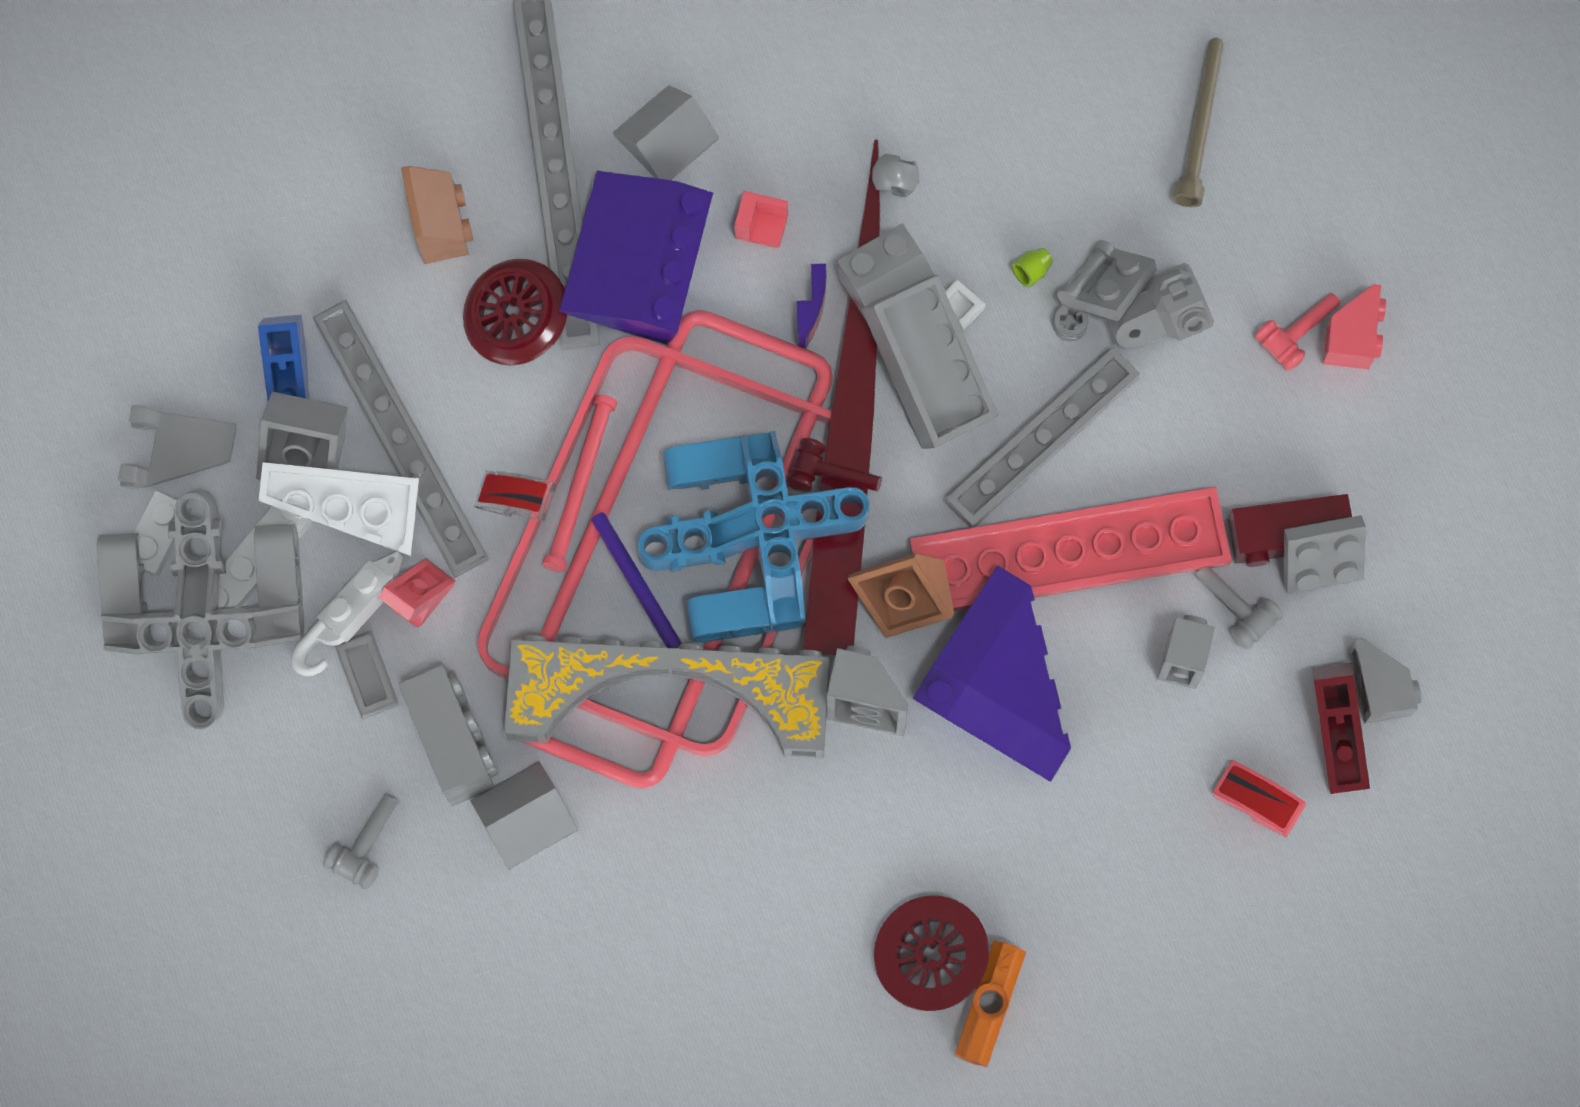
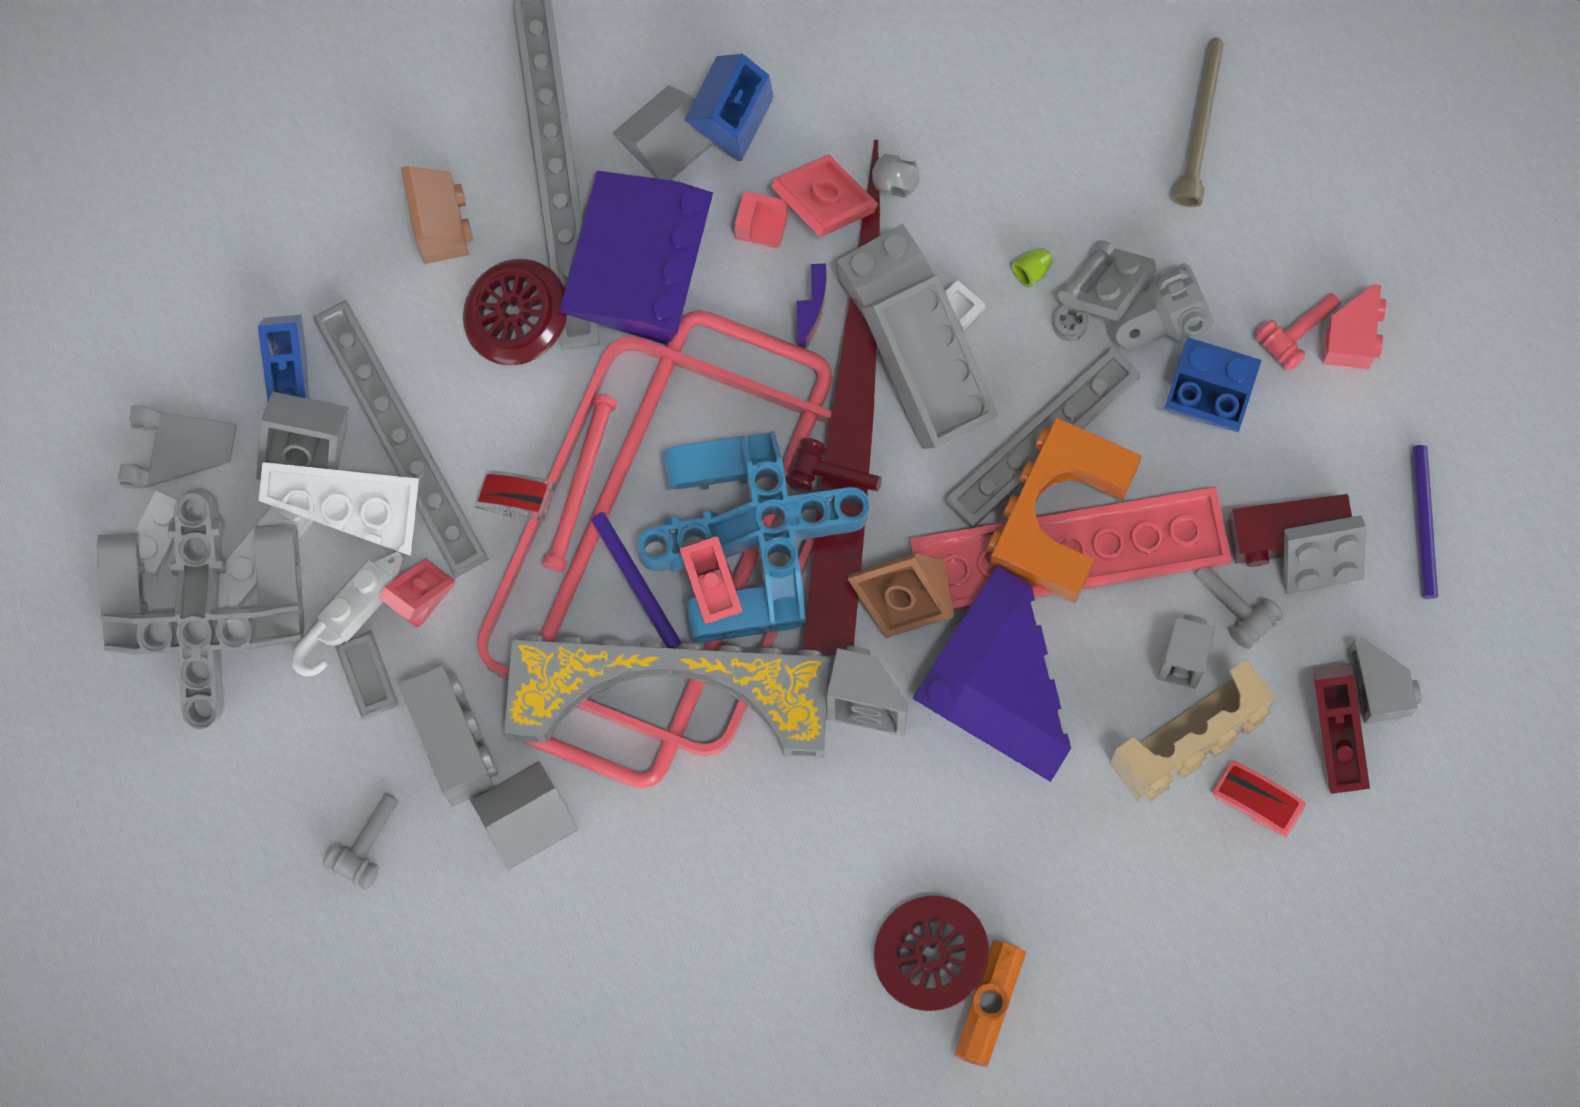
none -> coral slope [680,536,744,624]
none -> blue slope [685,53,774,161]
none -> coral tile [772,154,878,237]
none -> orange arch [987,418,1142,603]
none -> tan piece [1110,659,1275,802]
none -> blue slope [1164,337,1262,433]
none -> dark purple bar [1412,445,1438,599]

